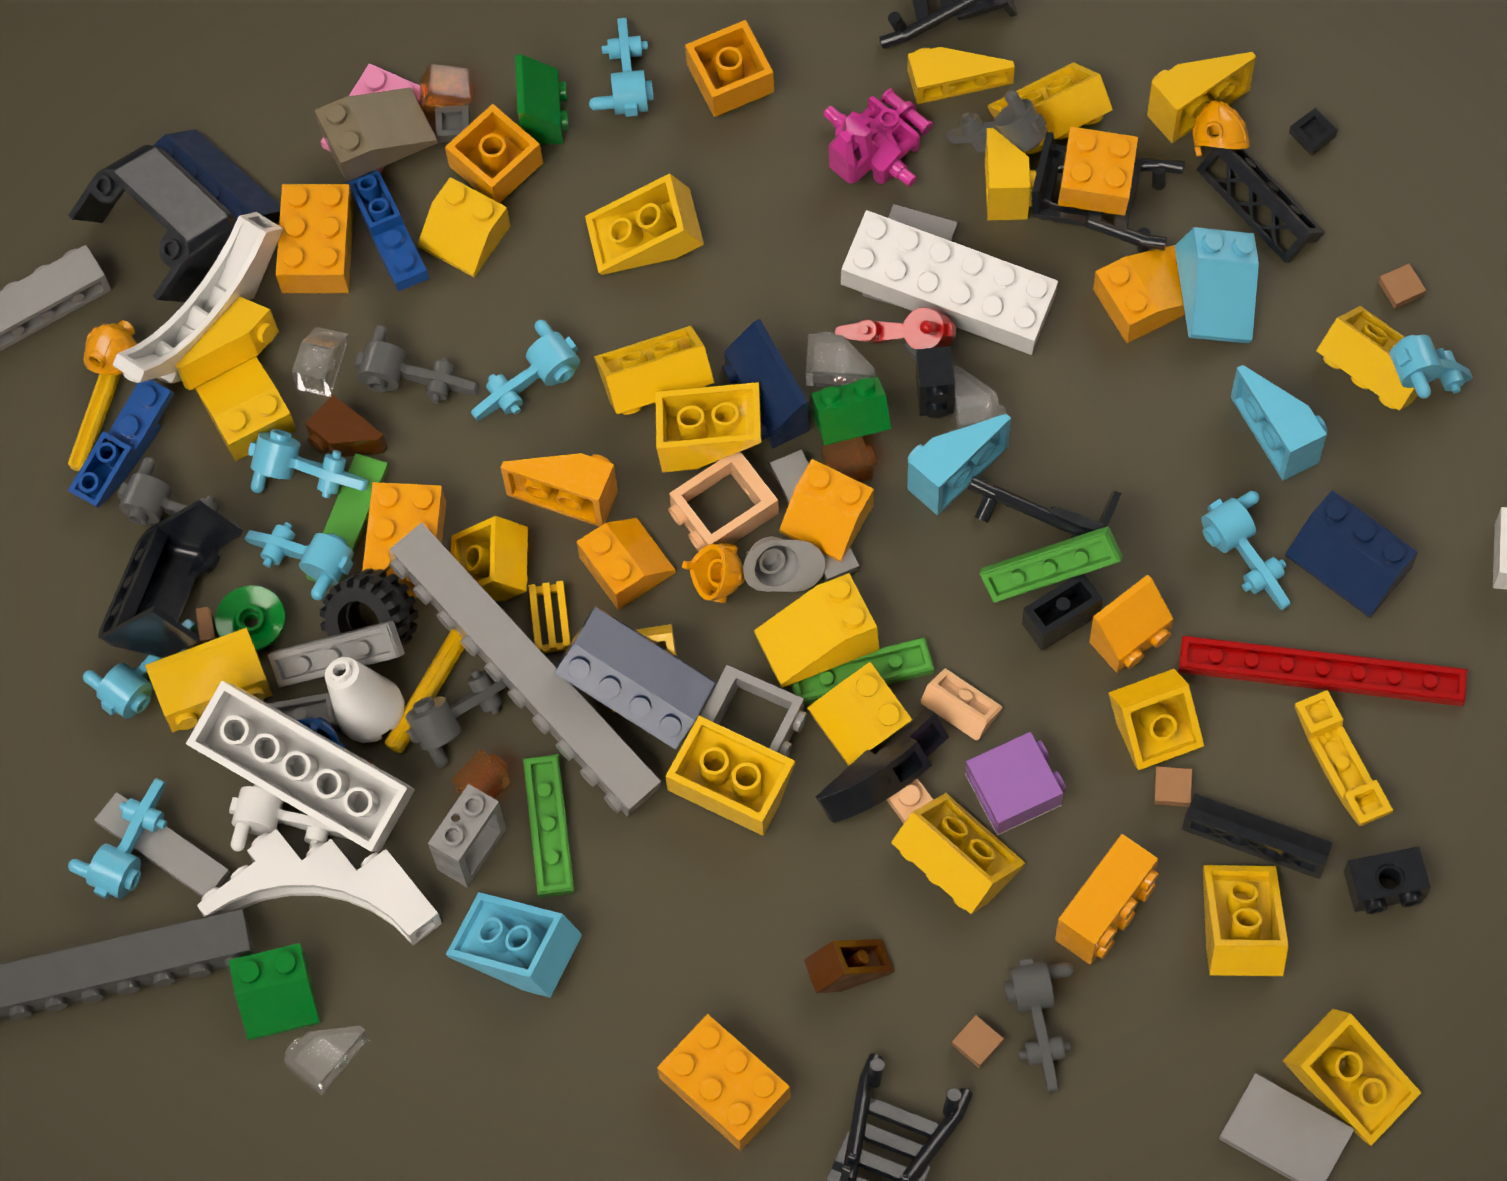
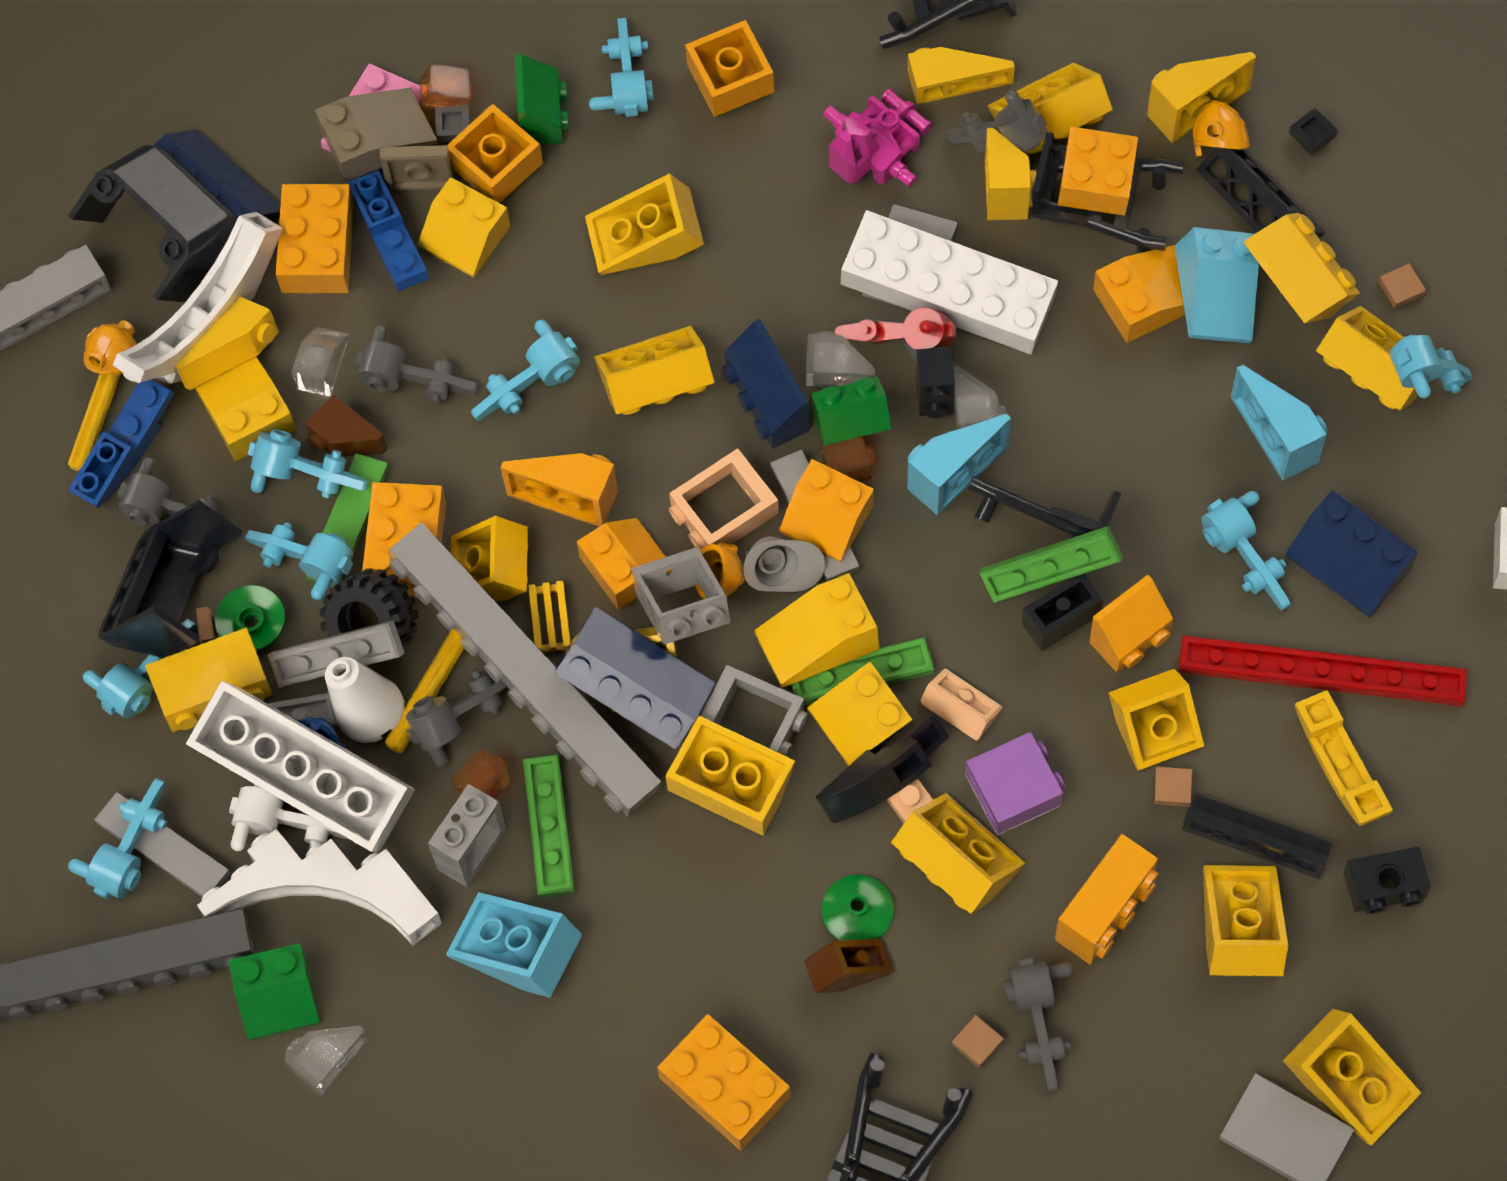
yellow slope [655,382,762,472] -> none
none -> dark tan tile [380,145,455,191]
none -> light grey window [631,547,731,645]
none -> green dish [821,875,894,940]
none -> yellow slope [1243,213,1360,324]

